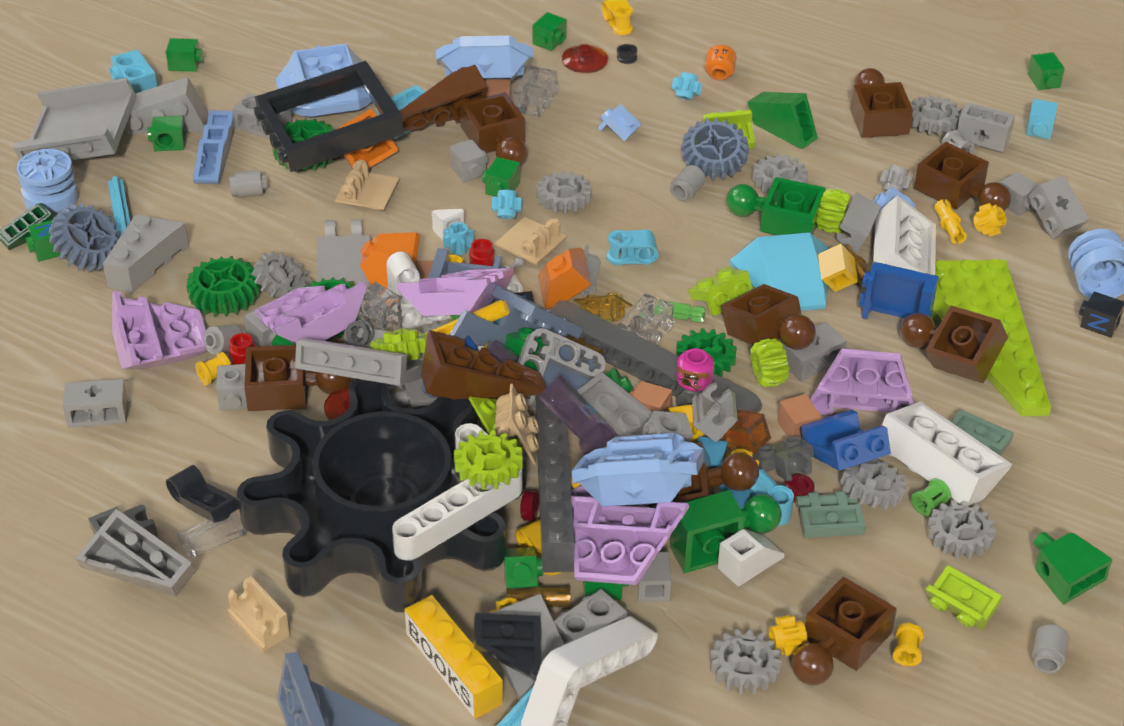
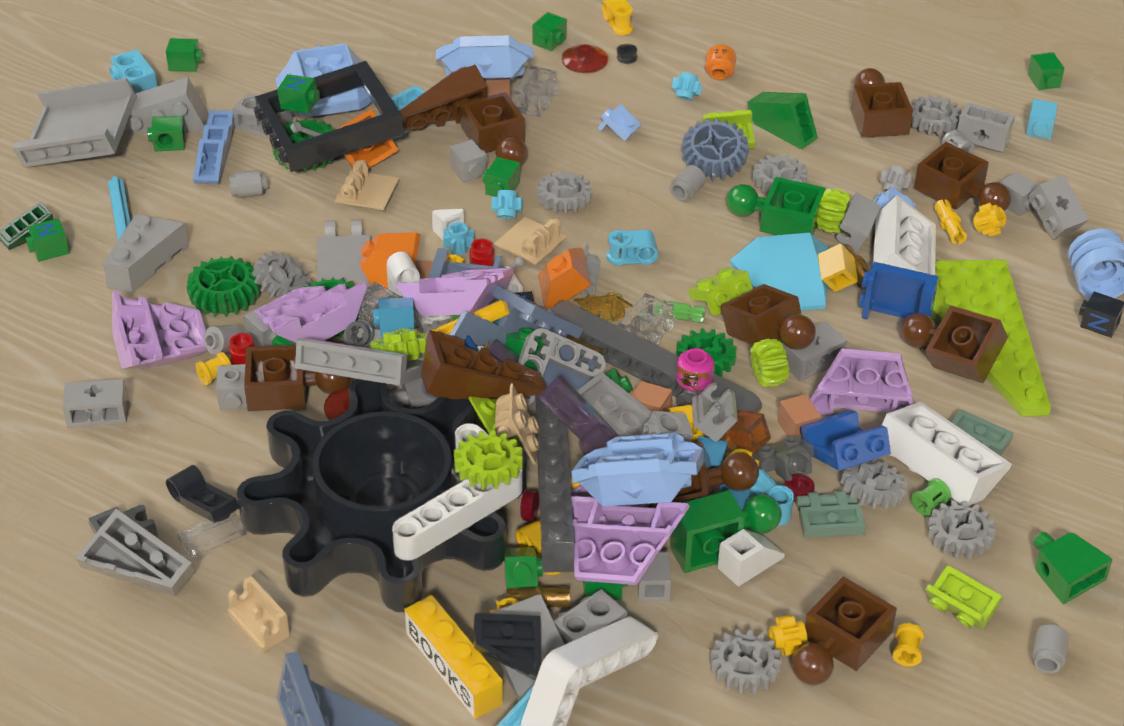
light blue wheel [16,149,78,216] -> none
sand blue gear [49,203,121,272] -> none
none -> green brick [277,74,320,114]
none -> light grey hinge [291,122,321,137]
none -> dark azure brick [373,298,414,336]

